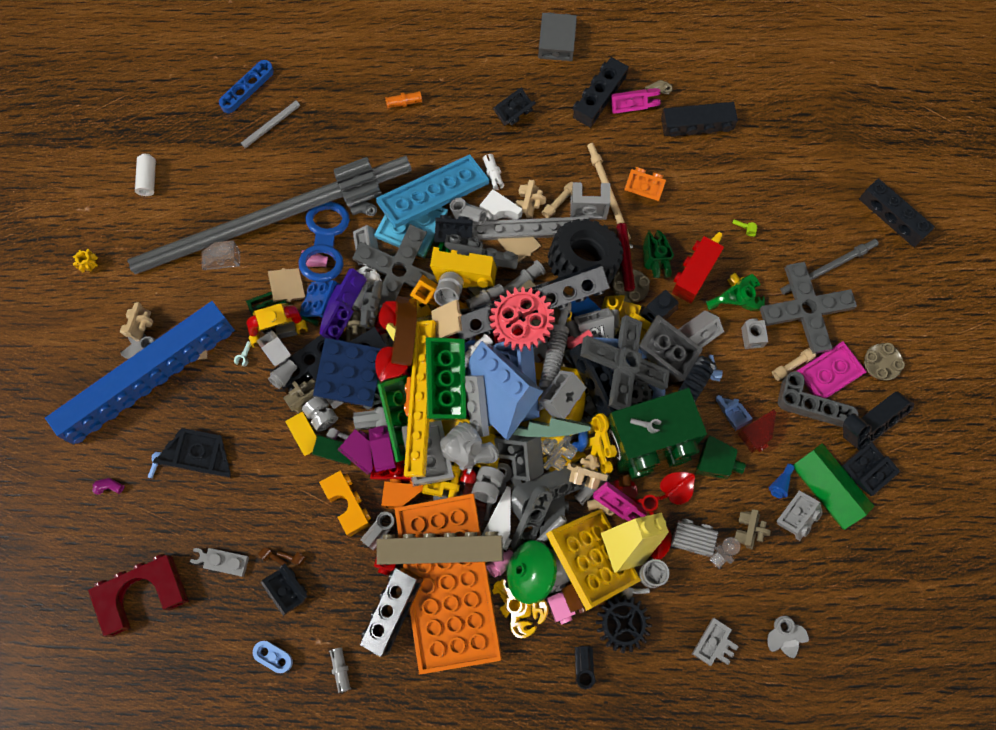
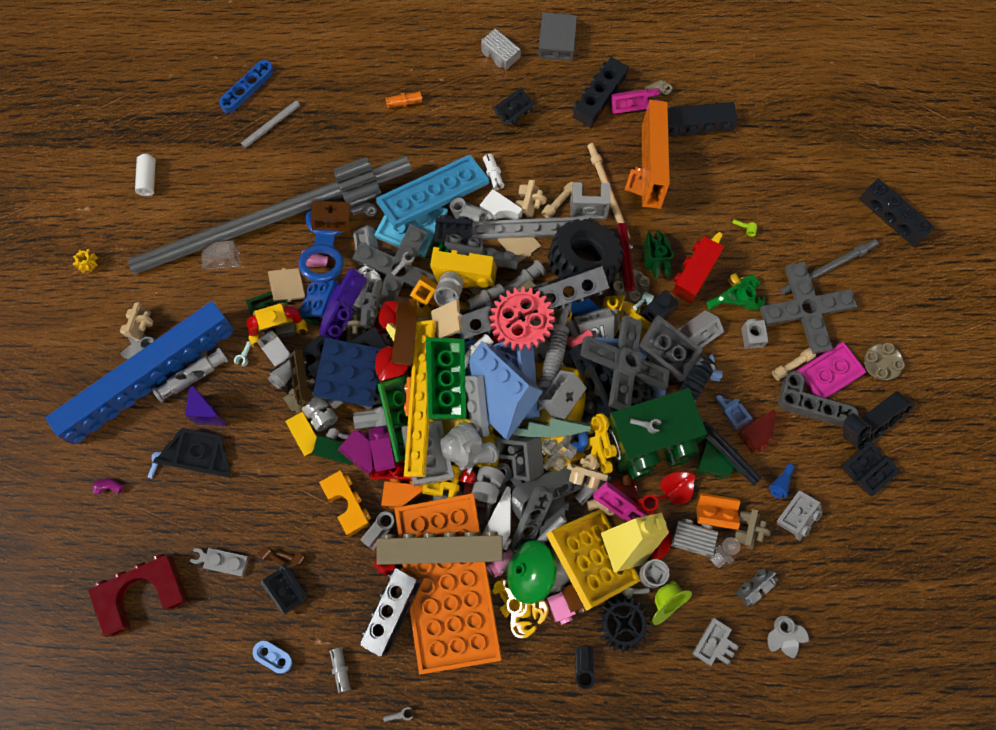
green slope [793,443,874,530] -> none
none -> light grey piece [152,347,229,403]
none -> dark purple slope [185,386,227,426]
none -> dark brown hinge [289,349,313,407]
none -> reddish brown brick [311,201,350,232]
none -> light grey hand [383,707,413,722]
none -> light grey hand [391,252,414,276]
none -> light grey brick [481,28,521,70]
none -> light aqua hand [633,292,654,310]
none -> orange brick [642,100,670,209]
none -> lime piece [652,581,692,625]
none -> orange bracket [696,493,740,530]
none -> black axle [703,421,761,485]
none -> dark grey hinge [735,568,778,607]

